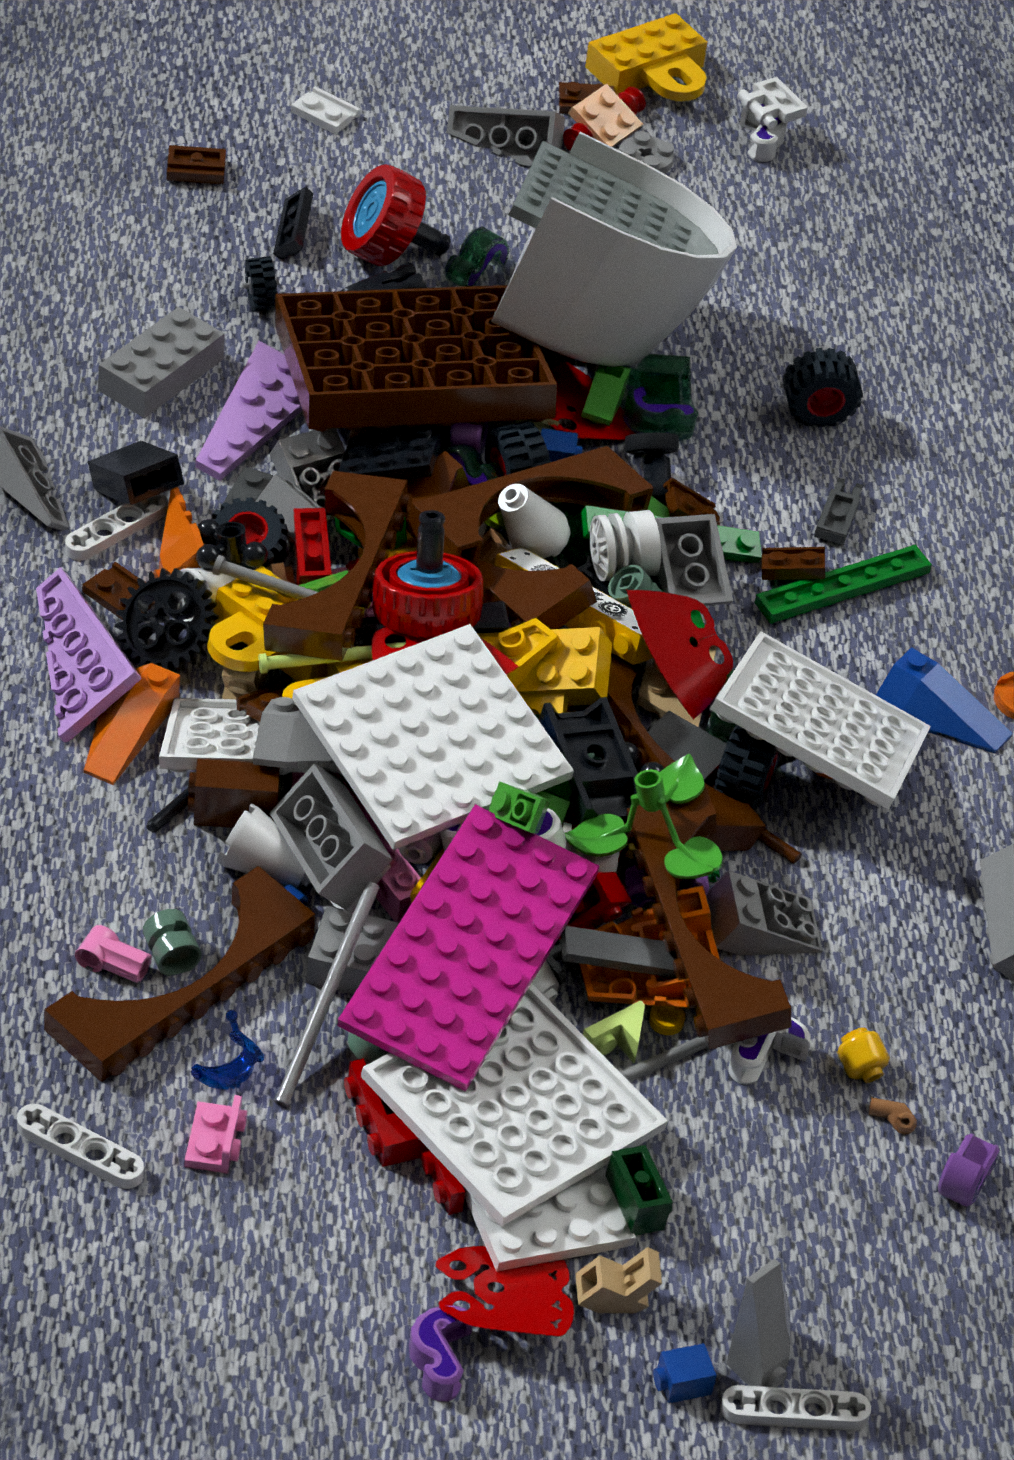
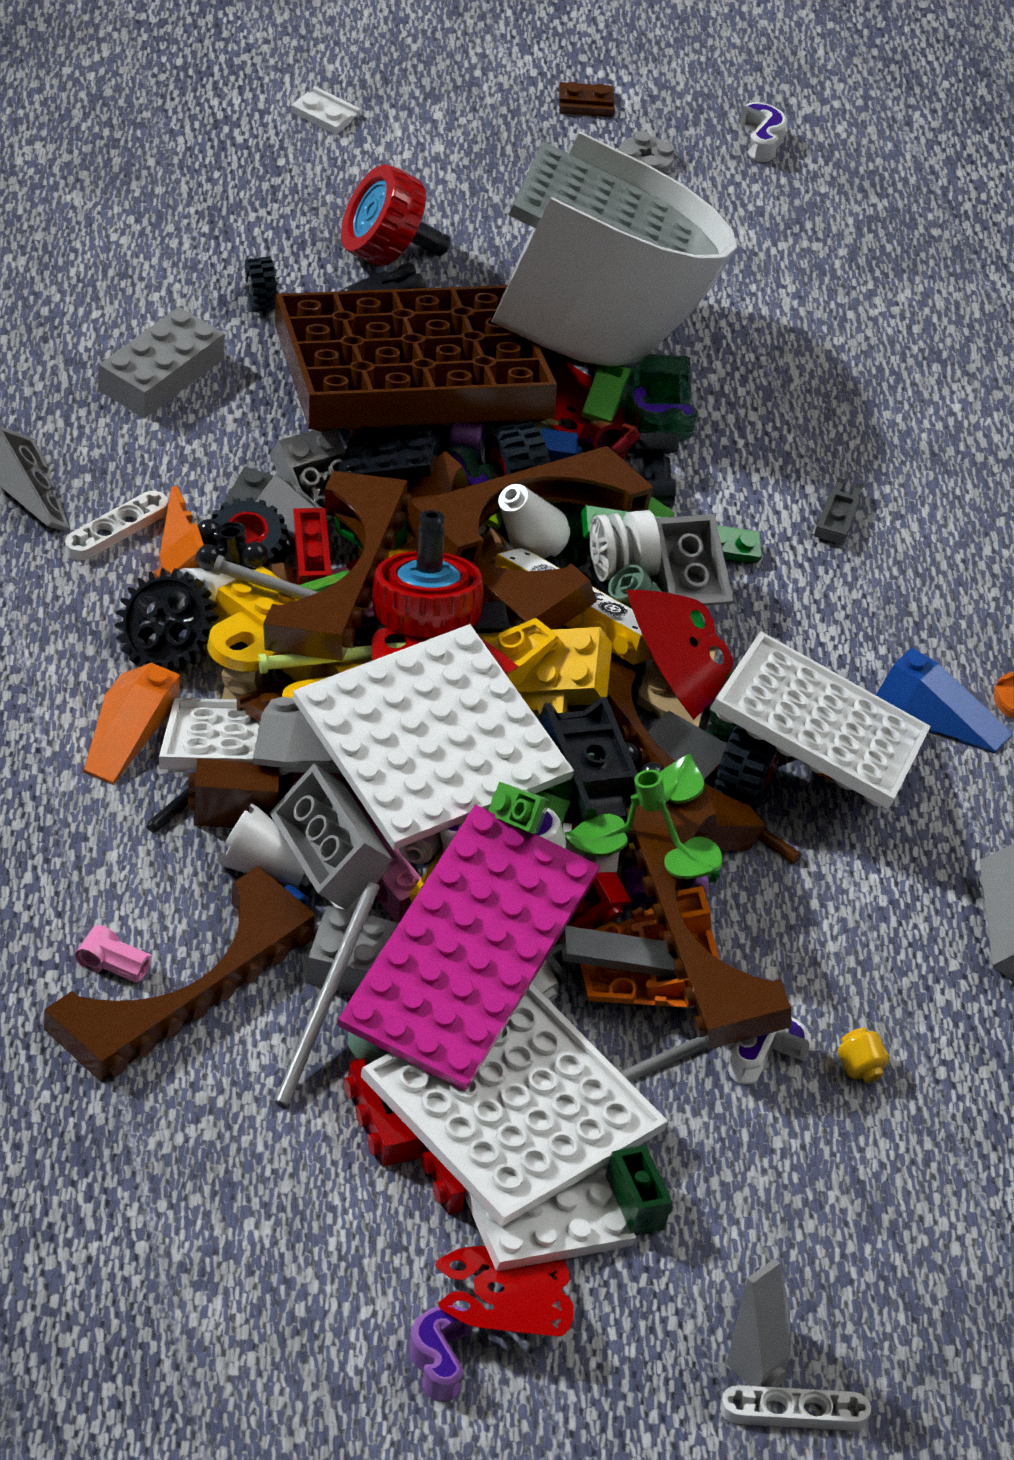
white beam [17,1104,144,1189] -> none
lavender wing [36,567,142,743] -> none
reddish brown plate [82,562,155,620] -> none
black brick [88,441,184,506] -> none
sand green wheel [142,909,202,976] -> none
reddish brown plate [167,145,226,184] -> none
bright pink bracket [184,1095,247,1174] -> none
clear blue helmet [191,1010,264,1090] -> none
lavender wing [195,341,303,481] -> none
black plate [273,186,313,259] -> none
clear green animal [445,226,509,287] -> none
light grey wedge [447,105,565,167] -> none
light nougat plate [563,84,646,151] -> none
tan brick [576,1247,662,1313] -> none
yellowish green slope [583,1000,645,1063] -> none
yellow brick [585,13,708,101] -> none
tile [649,1005,685,1035] -> none
blue brick [653,1343,717,1404] -> none
reddish brown plate [663,477,720,525] -> none
light grey slope [706,871,823,955] -> none
white plate [737,77,808,129] -> none
green plate [755,544,932,624] -> none
reddish brown plate [762,547,825,580] -> none
black wheel [783,348,863,427] -> none
medium nougat arm [868,1097,917,1134] -> none
medium lavender animal [938,1133,1000,1207] -> none
none -> dark red piece [580,420,641,459]

